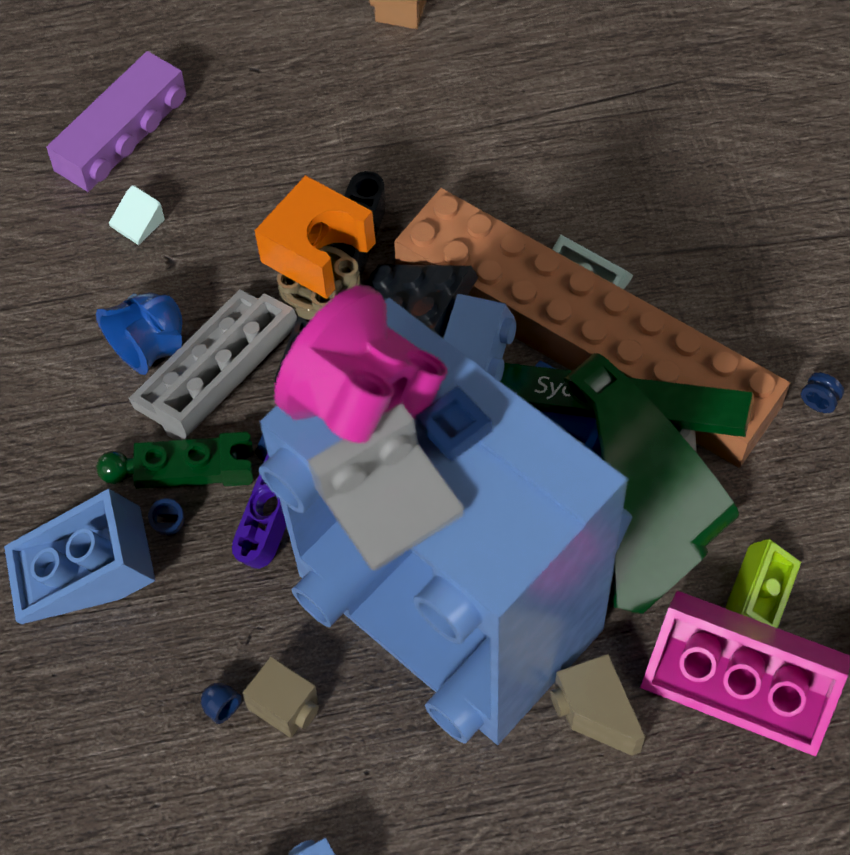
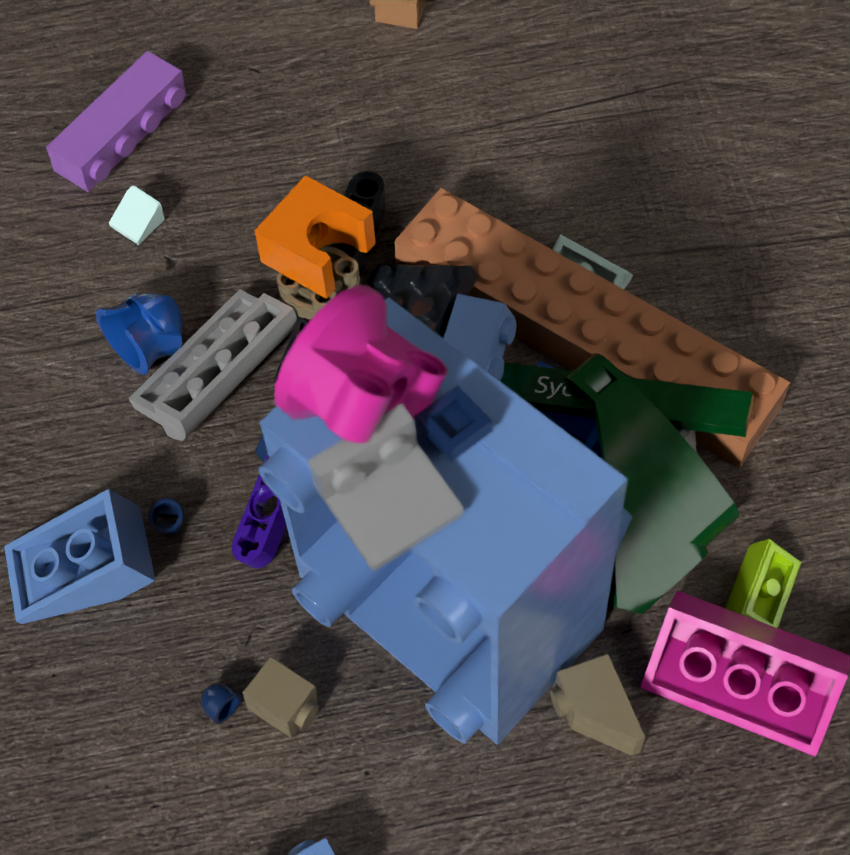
dark green plate [96,432,254,489] -> none
dark blue bush [801,373,844,413] -> none

